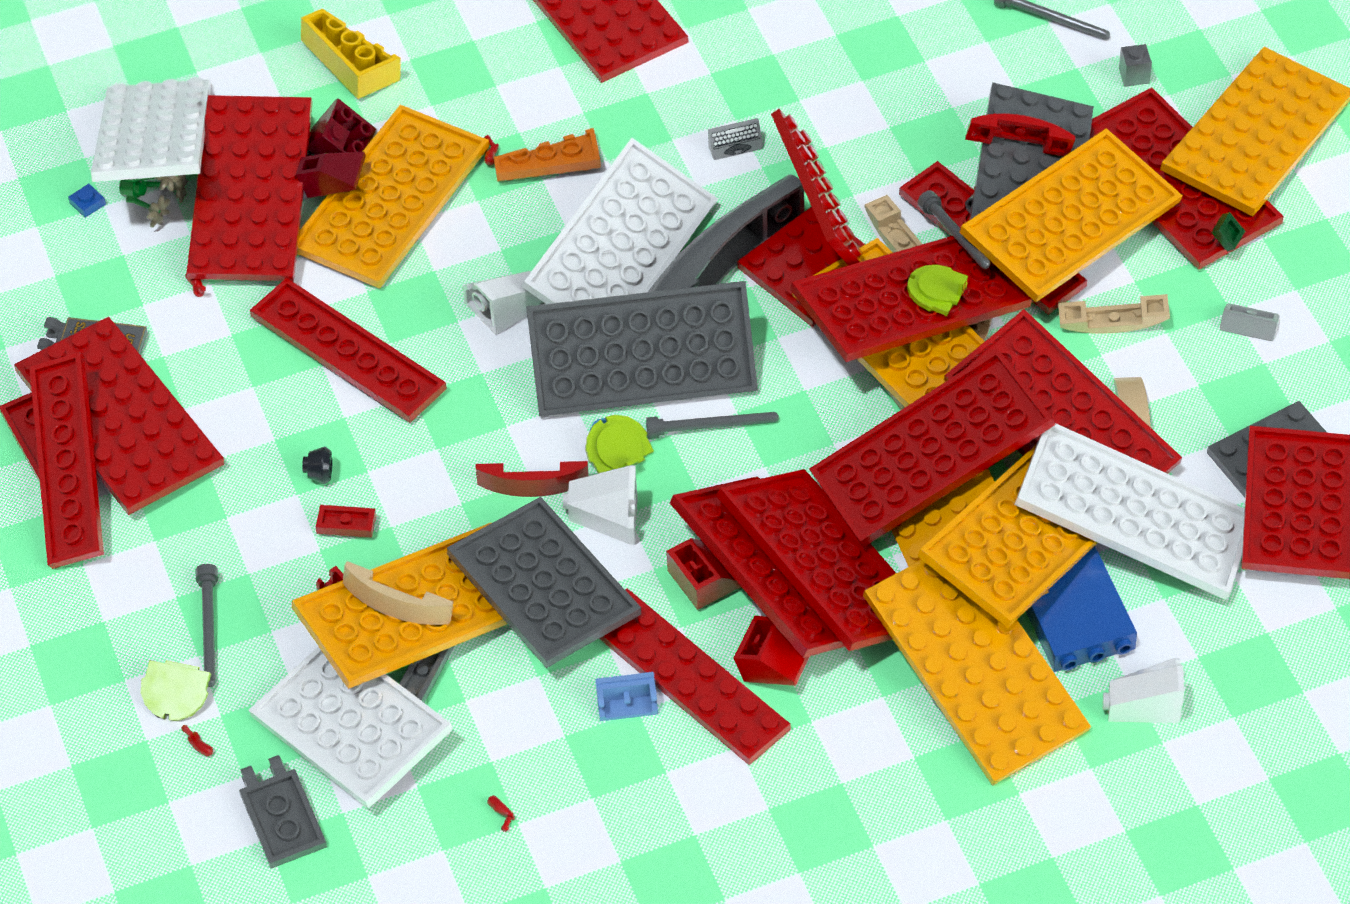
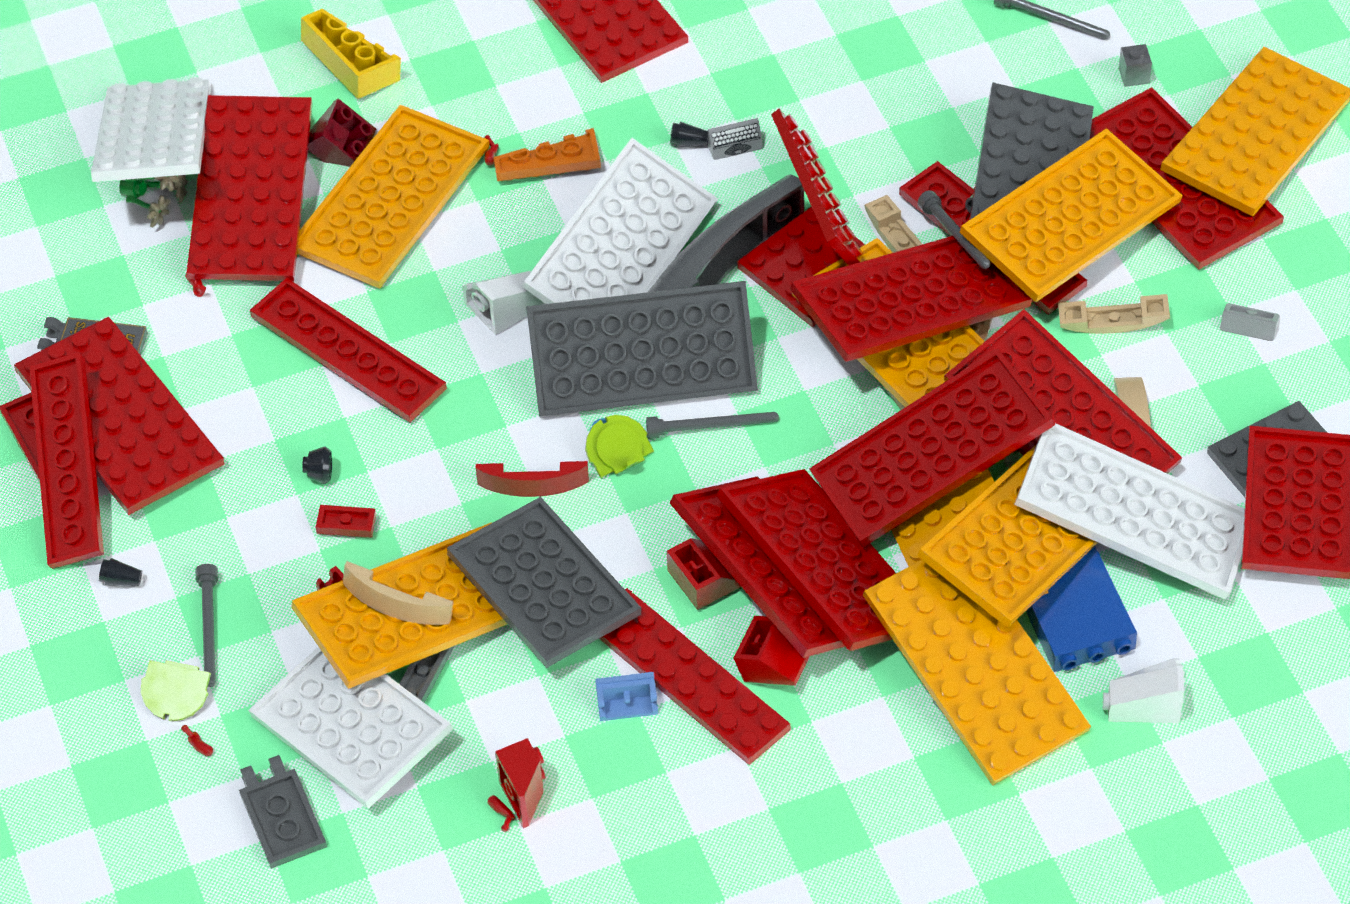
blue plate [68,184,106,218] -> none
dark red slope [296,152,366,198] -> none
white slope [563,465,638,545] -> none
lime piece [907,265,968,316] -> none
red slope [965,113,1075,156] -> none
dark green plate [1211,212,1245,251] -> none
none -> black cone [99,558,143,587]
none -> red slope [495,738,546,829]
none -> black cone [670,121,708,147]

